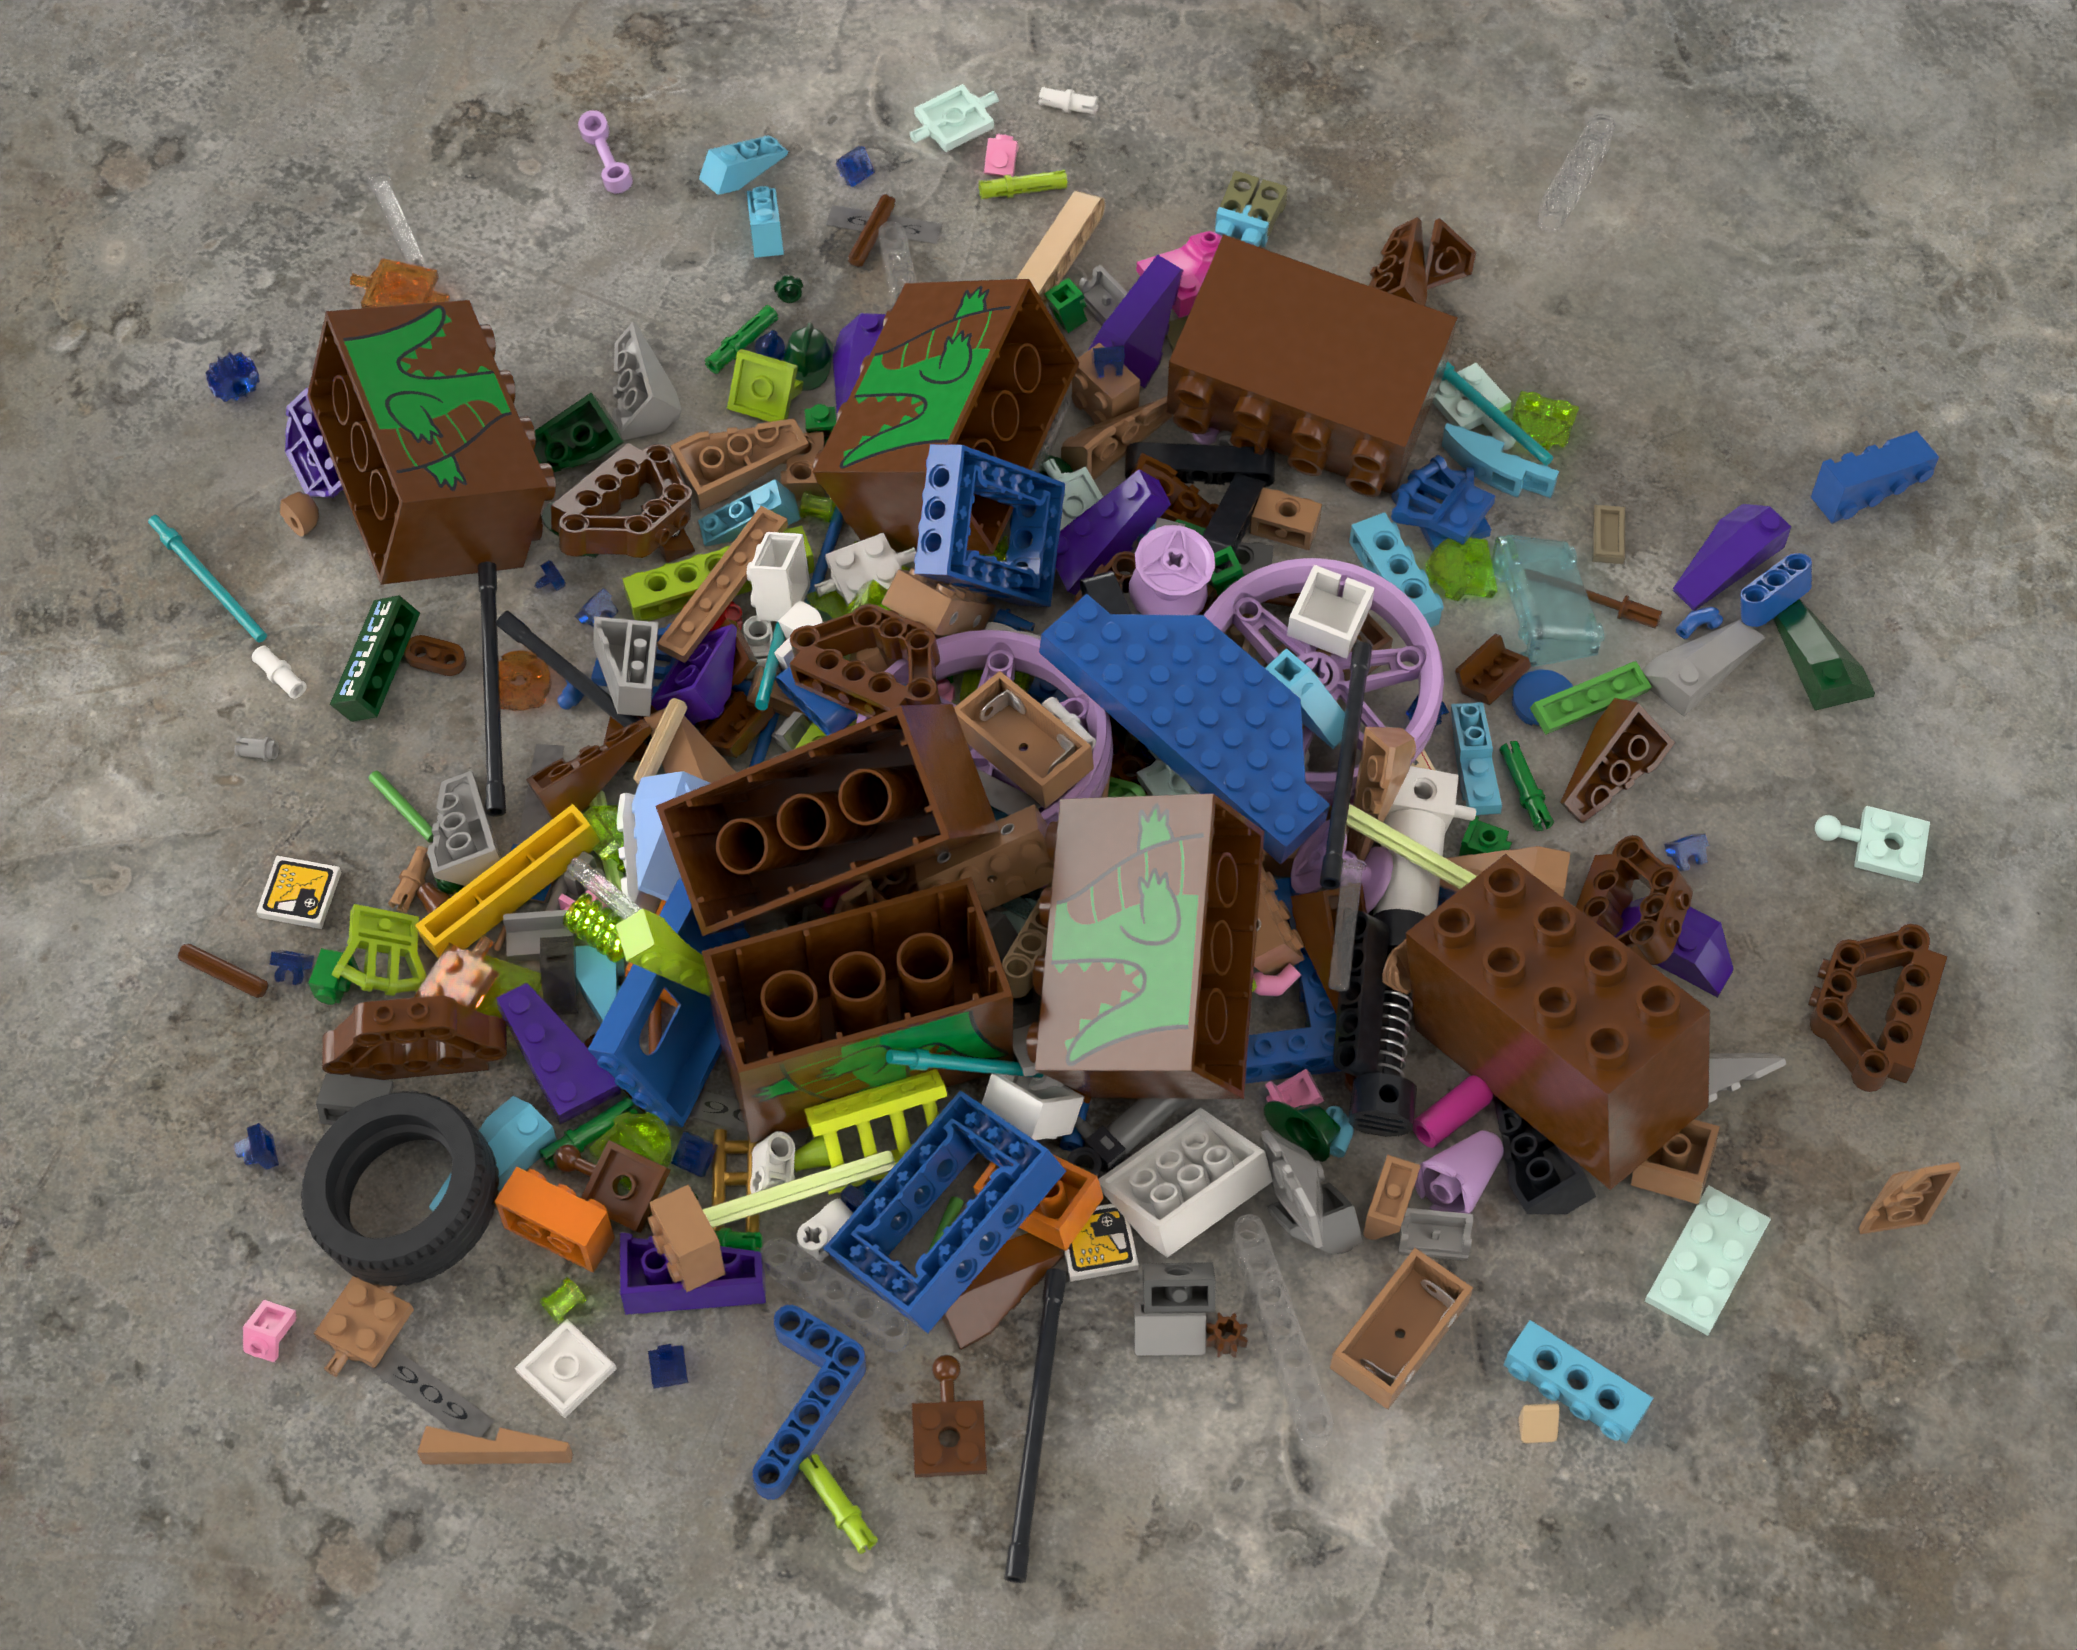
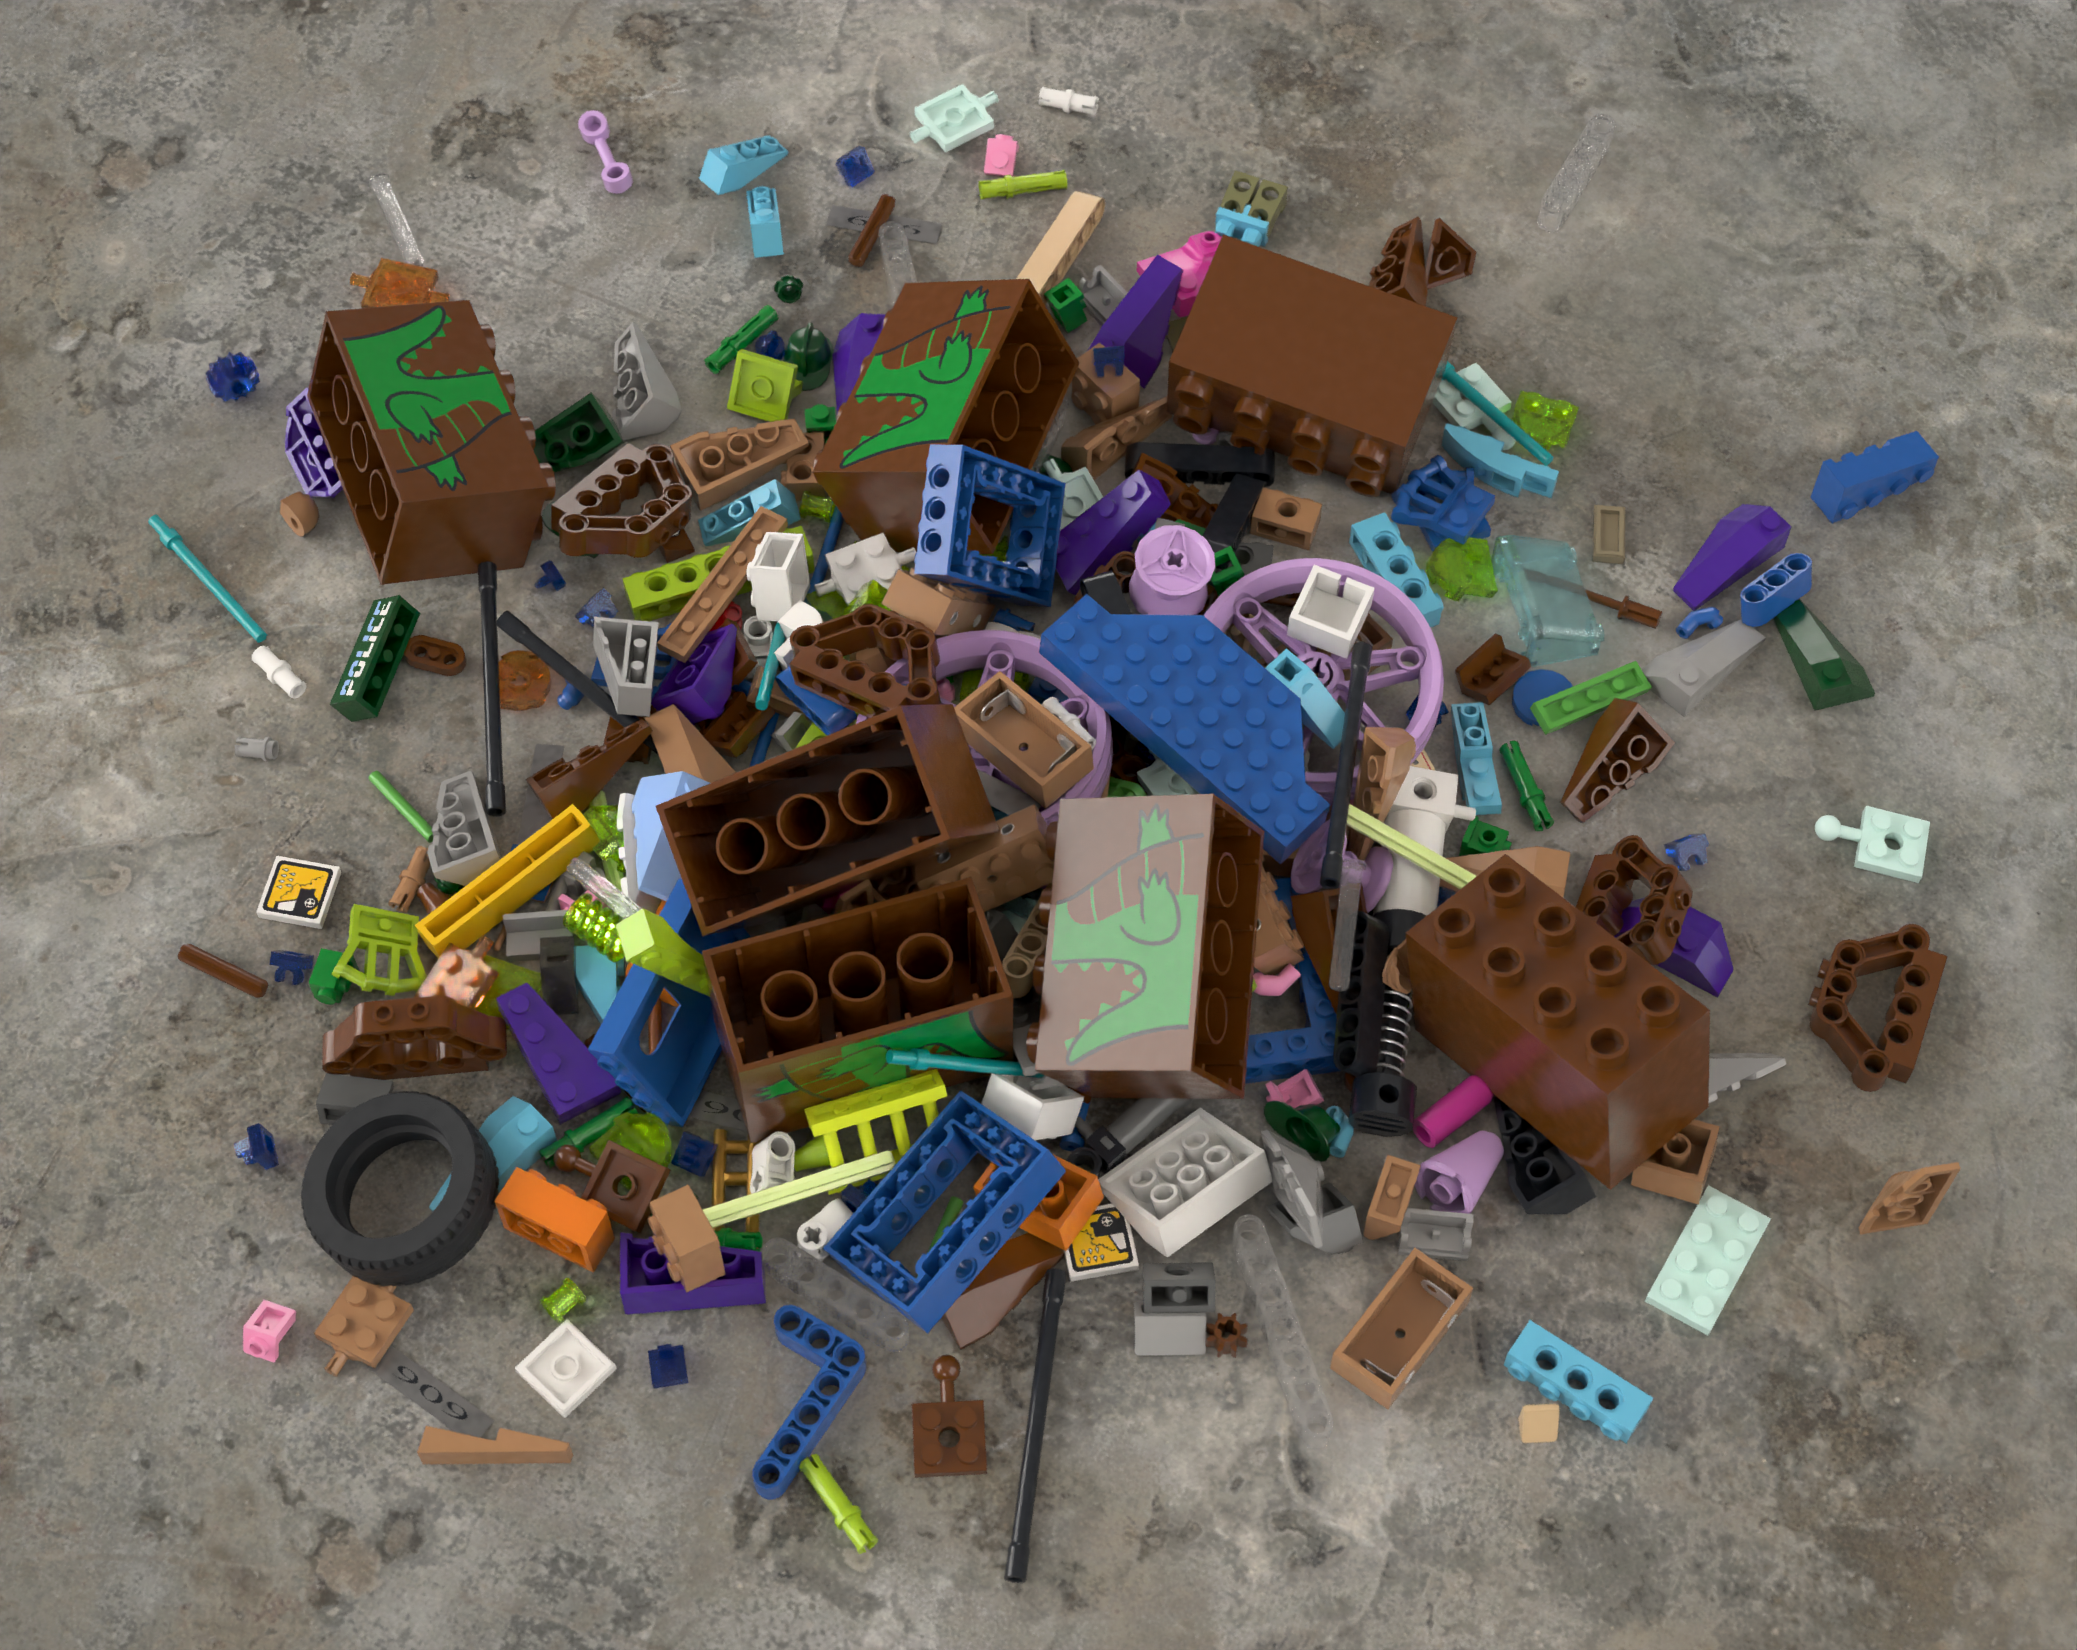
tan axle [634,698,687,784] -> none

